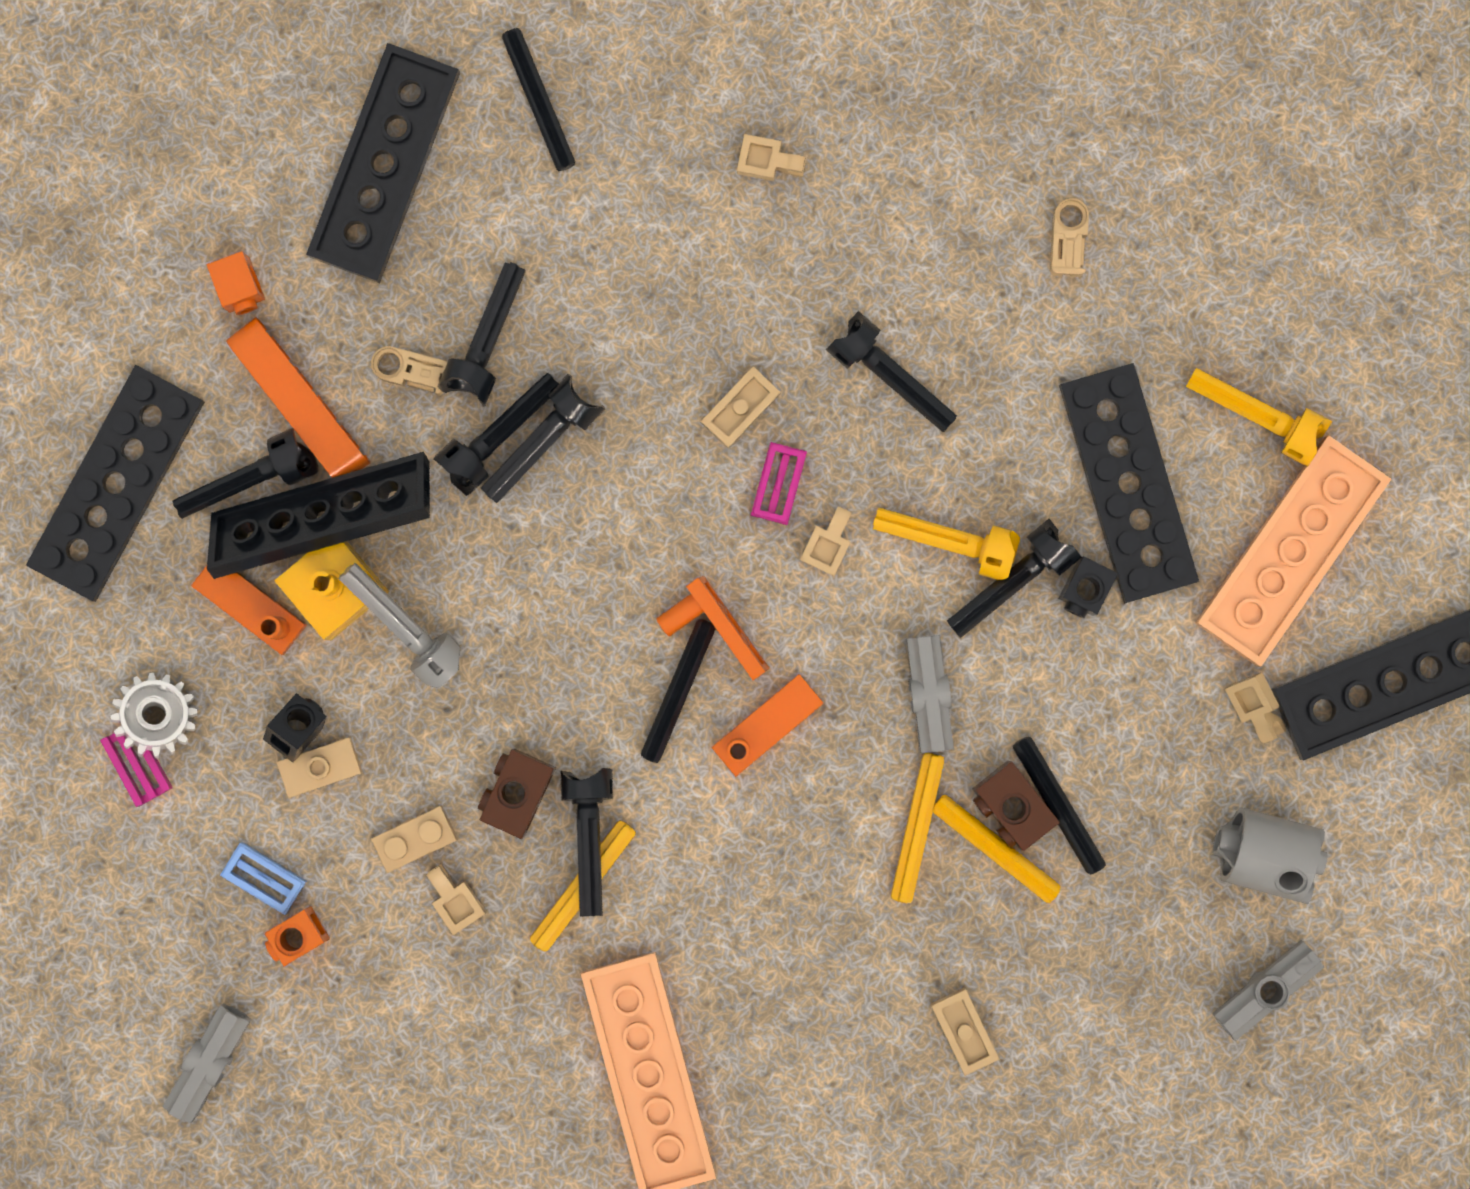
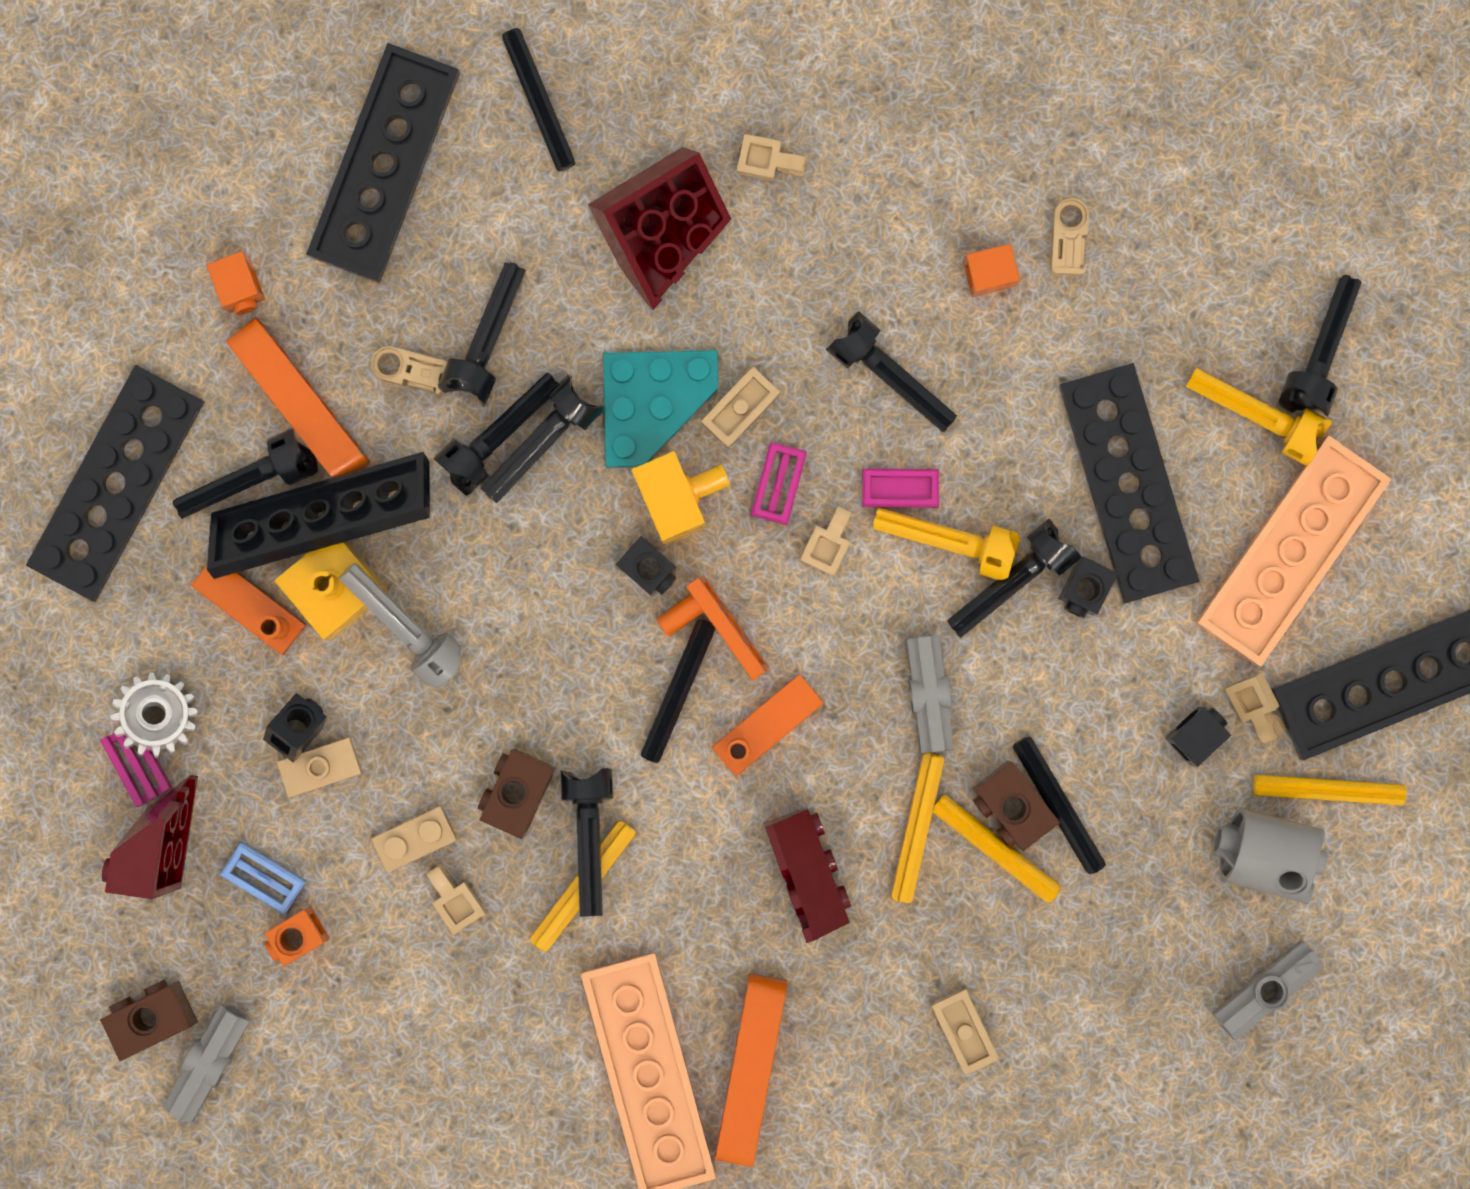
none -> reddish brown brick [100,979,198,1061]
none -> dark red wedge [102,775,198,899]
none -> dark red wedge [588,147,731,310]
none -> teal plate [603,350,718,468]
none -> black brick [616,536,677,597]
none -> yellow brick [631,451,731,546]
none -> orange beam [714,973,788,1167]
none -> dark red wedge [764,807,852,943]
none -> dark pink tile [862,469,939,508]
none -> orange panel [963,244,1020,298]
none -> black brick [1165,707,1231,767]
none -> yellow axle [1252,775,1407,805]
none -> black piece [1278,275,1362,416]

